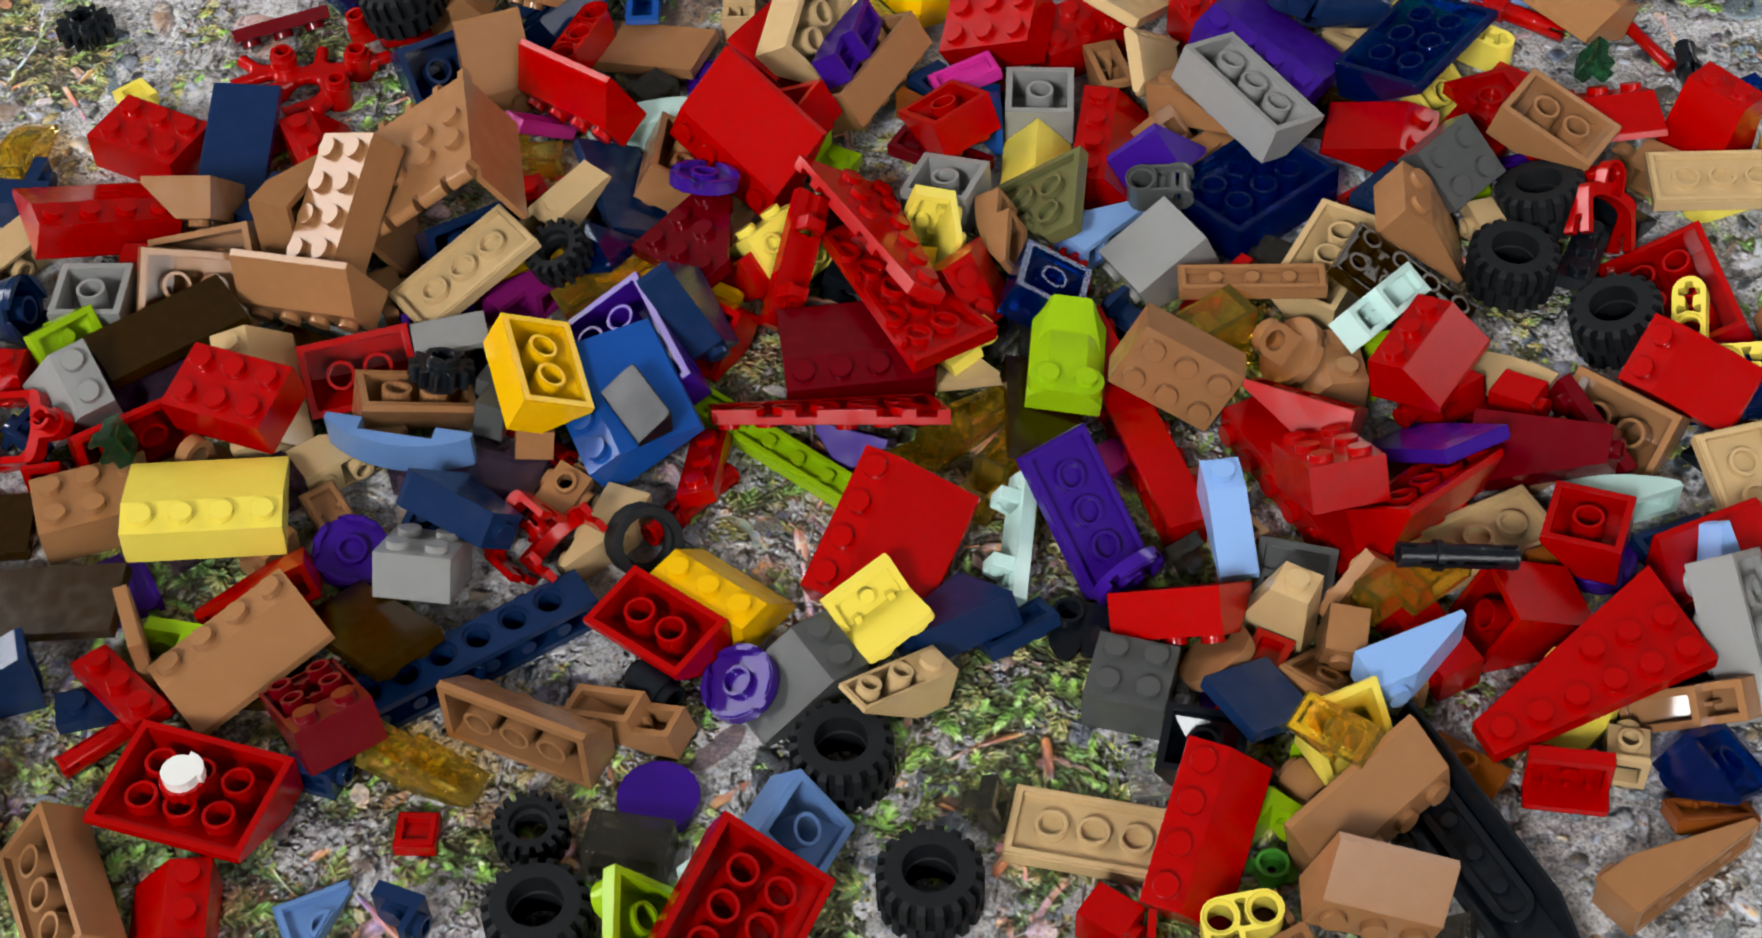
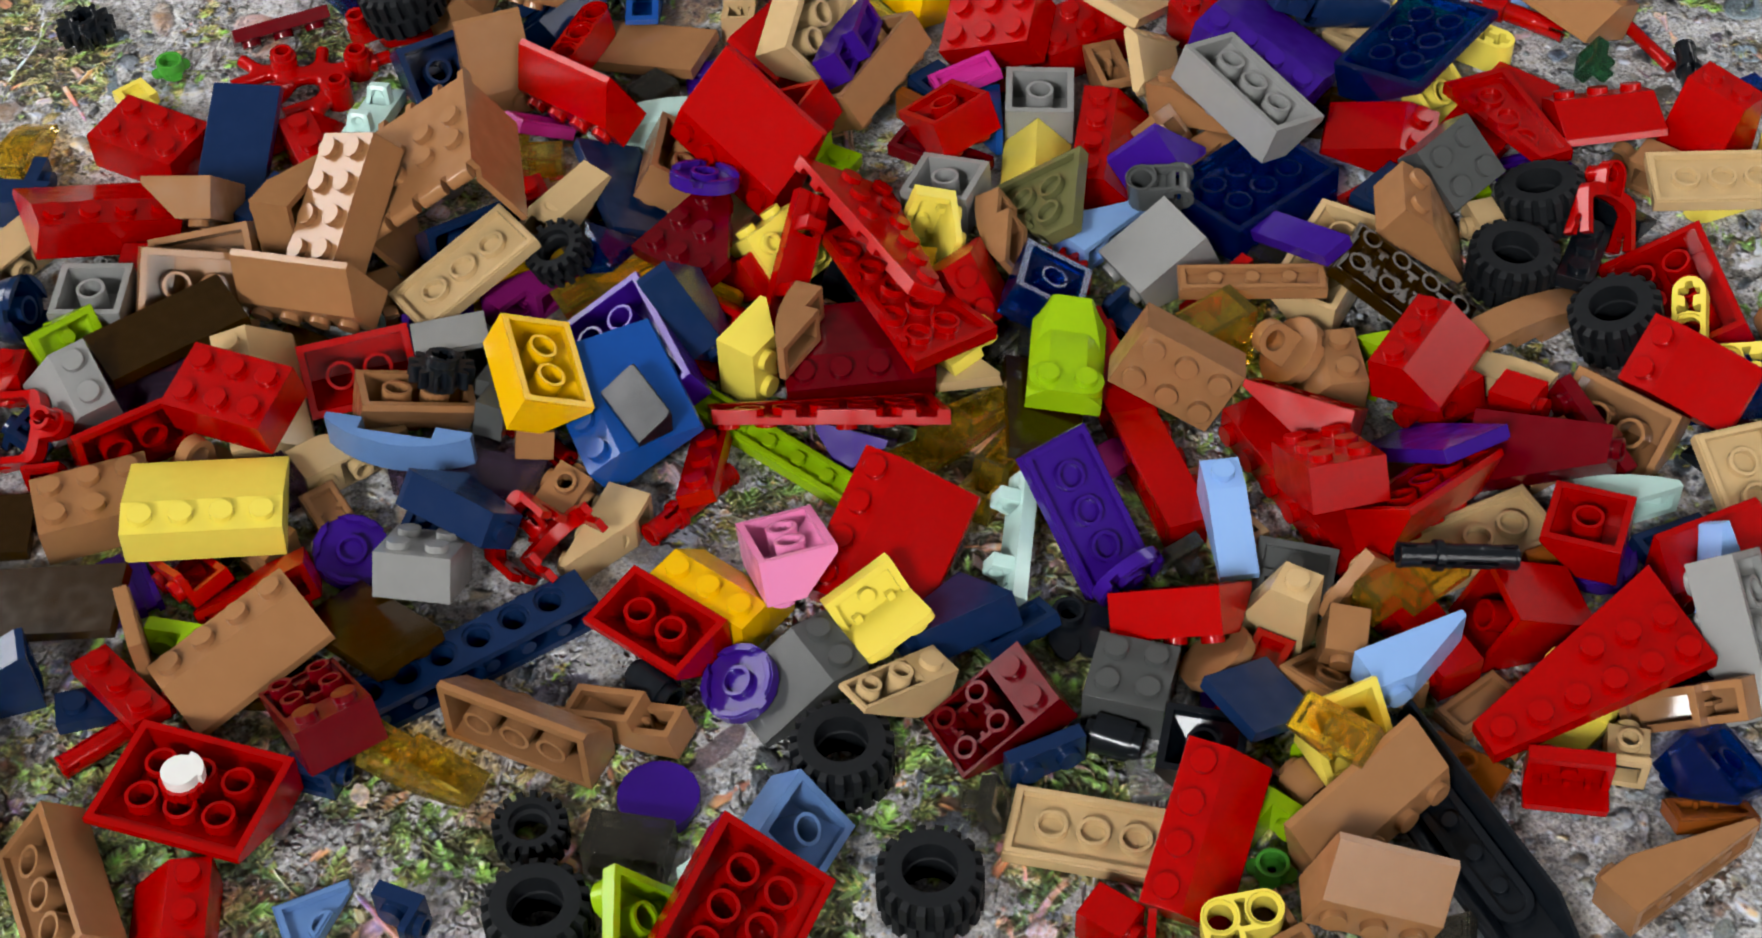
clear green tile [87,413,140,469] -> none
red tile [392,812,443,856] -> none
black tyre [604,501,684,573] -> none
light aqua slope [1328,261,1431,354] -> none
medium nougat slope [1485,67,1622,171] -> none
none -> red bracket [148,558,235,609]
none -> bright green plate [152,51,191,82]
none -> light aqua hinge [341,81,407,133]
none -> light yellow slope [716,295,779,402]
none -> bright pink slope [735,504,838,609]
none -> medium nougat slope [775,280,825,380]
none -> dark red slope [922,641,1078,780]
none -> dark blue plate [1003,723,1087,789]
none -> black brick [1084,712,1146,763]
none -> dark purple tile [1250,210,1353,267]
none -> medium nougat tile [1432,669,1513,744]
none -> medium nougat slope [1470,288,1578,353]

